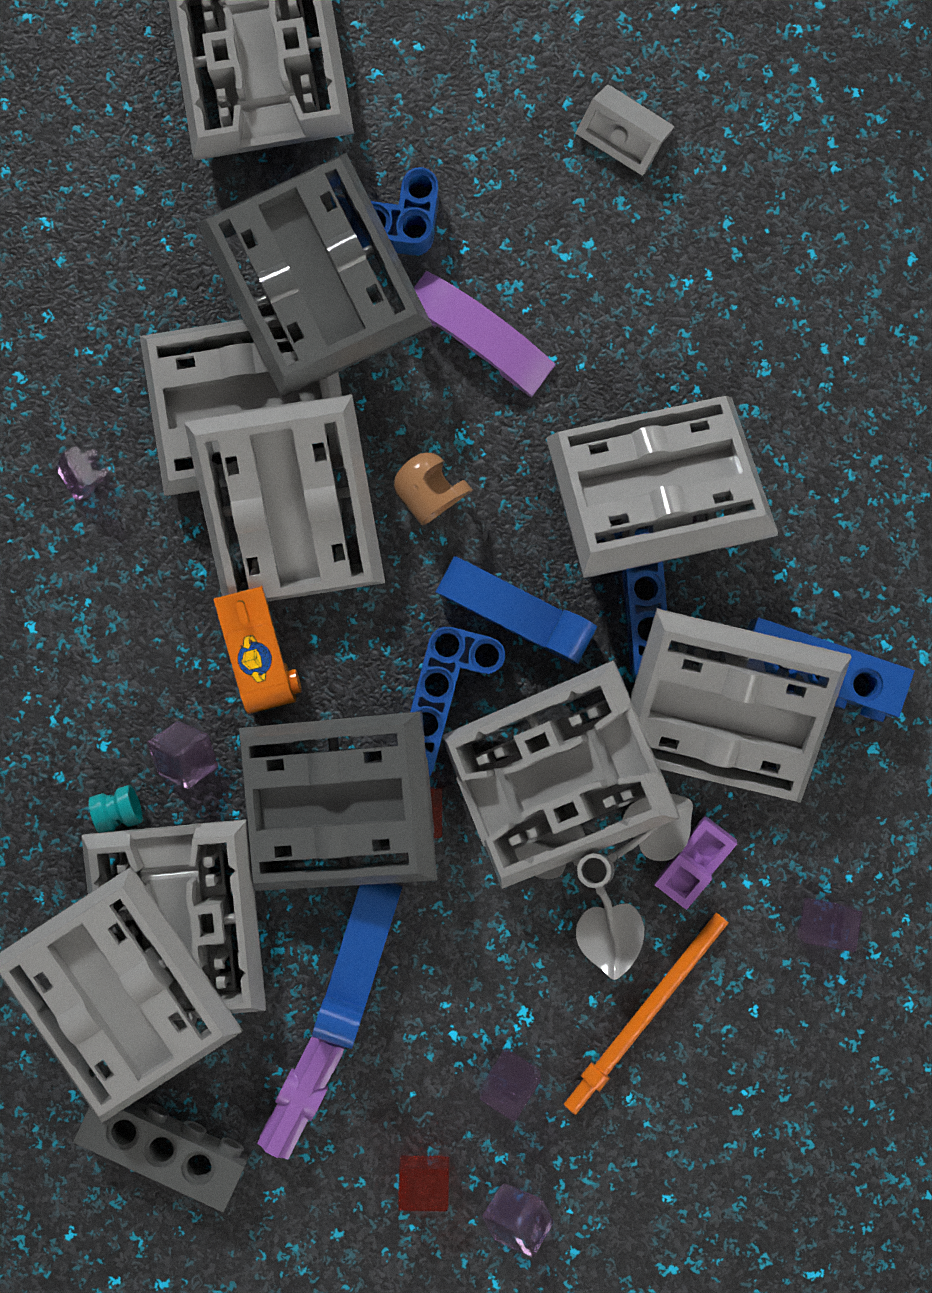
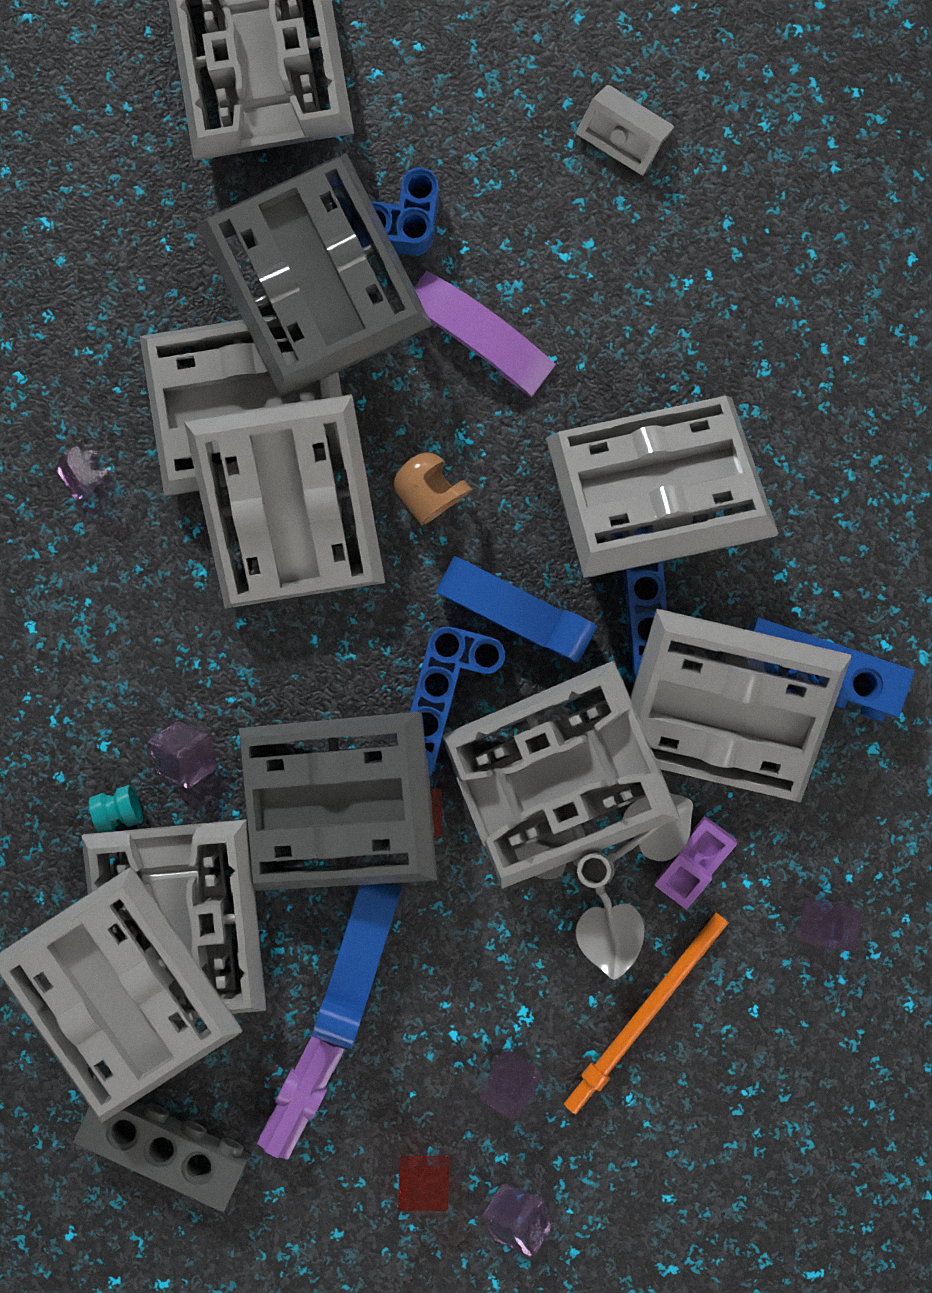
orange door [213,586,302,714] -> none

